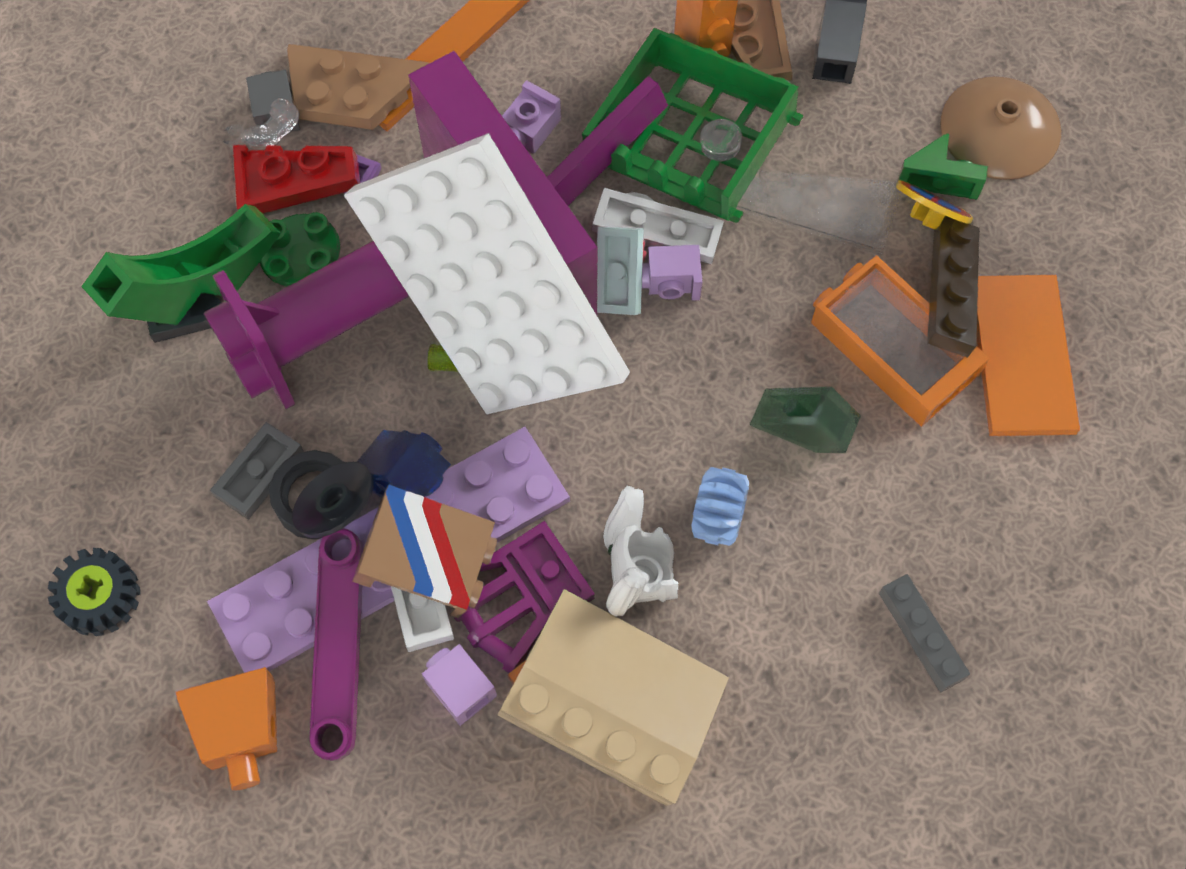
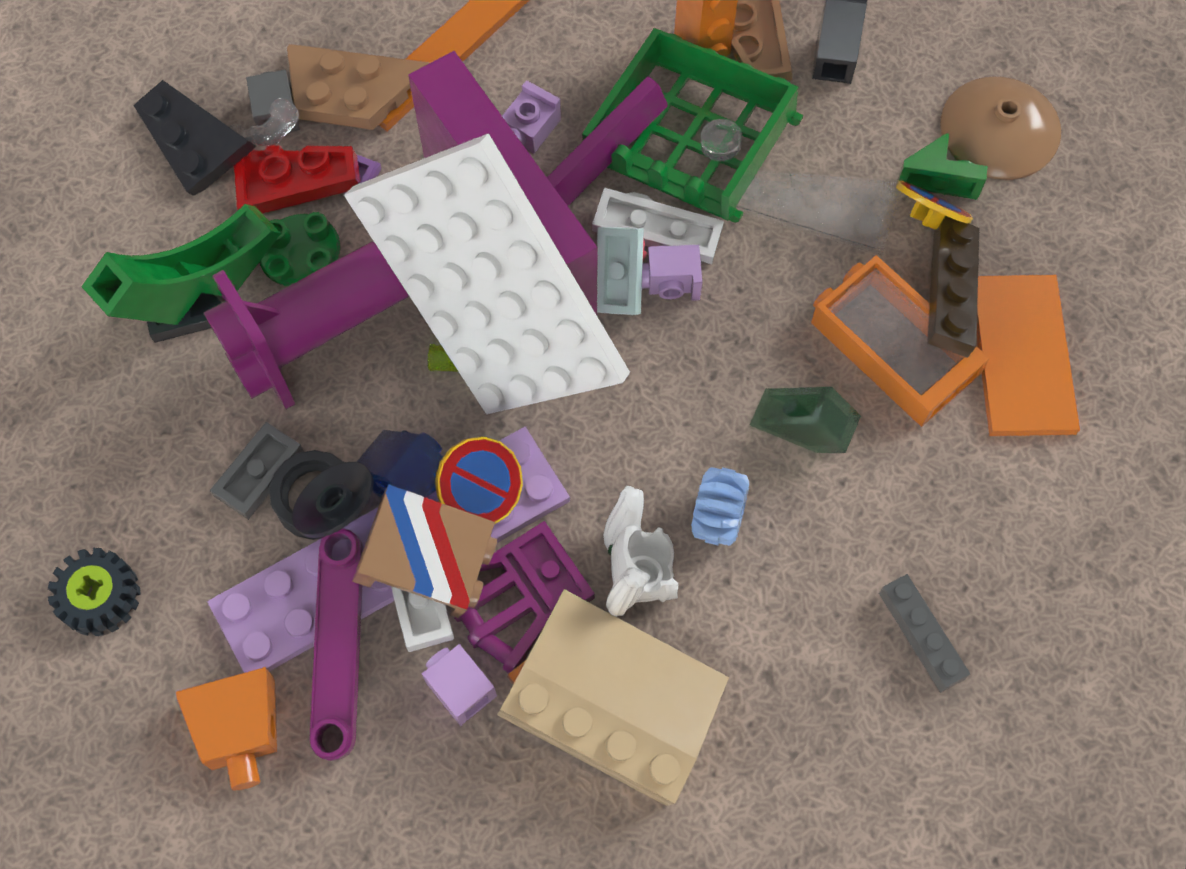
none -> black wing [133,80,257,196]
none -> piece [435,436,523,525]

